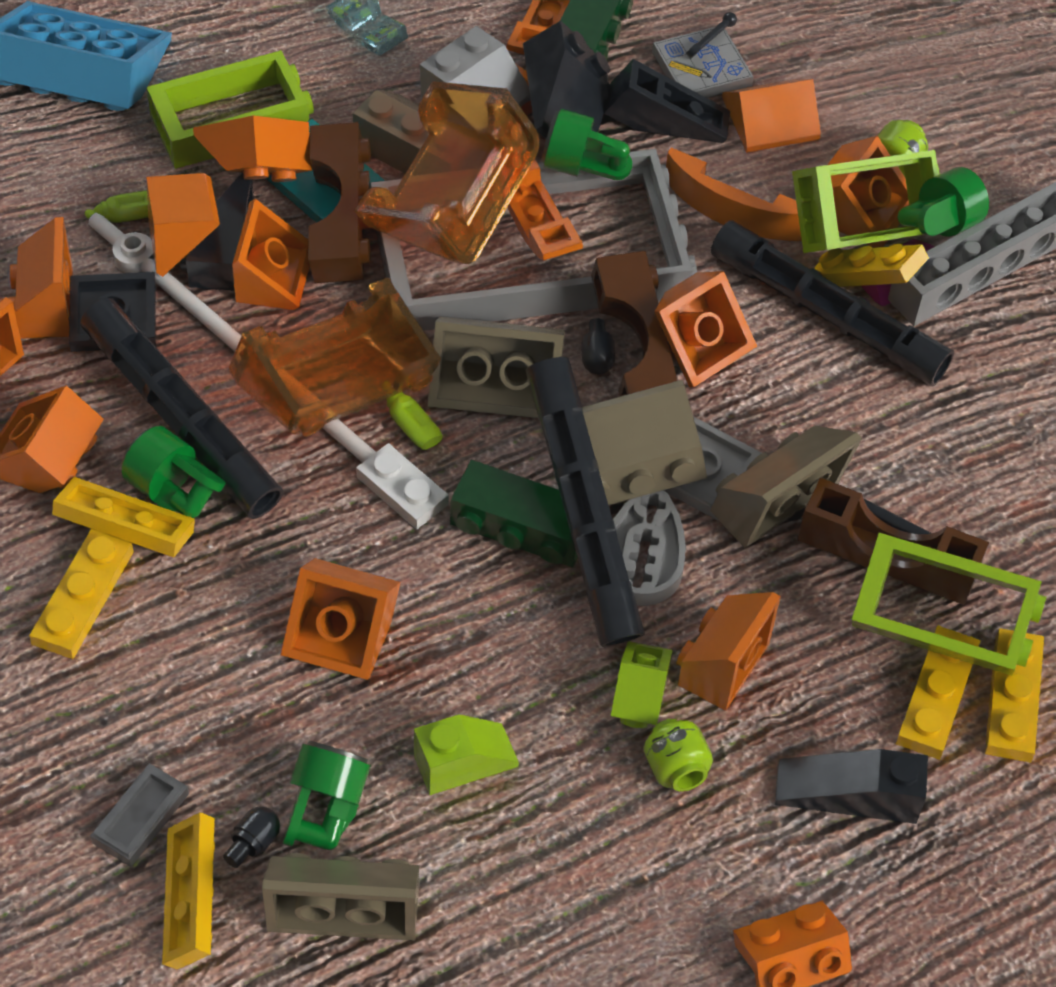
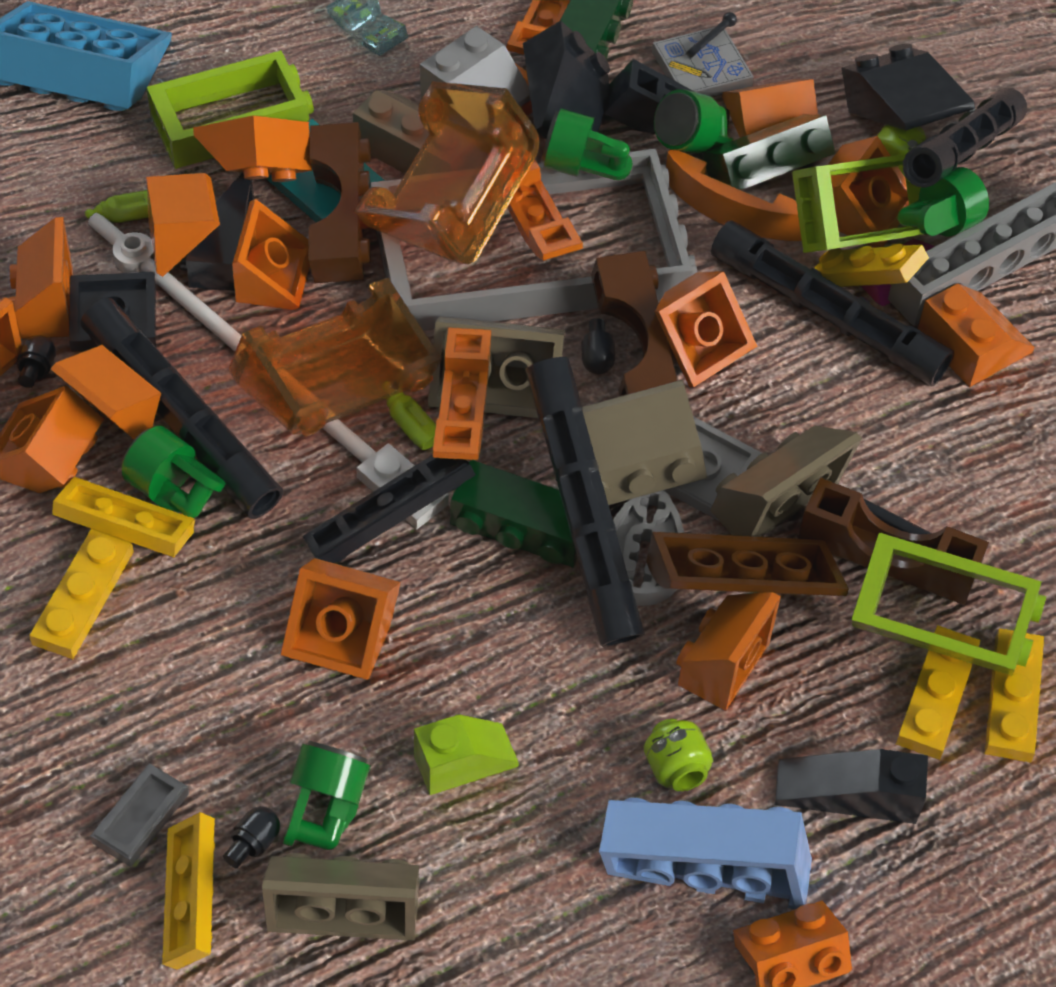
lime slope [611,641,673,728] -> none
none -> black cylinder [17,335,56,388]
none -> orange slope [51,345,161,440]
none -> black plate [302,455,476,563]
none -> orange slope [433,328,491,460]
none -> light blue wedge [599,798,812,909]
none -> reddish brown slope [646,532,849,596]
none -> piece [654,89,734,154]
none -> brick [702,114,836,190]
none -> black slope [841,44,975,131]
none -> black piece [903,88,1027,188]
none -> orange slope [918,283,1035,387]

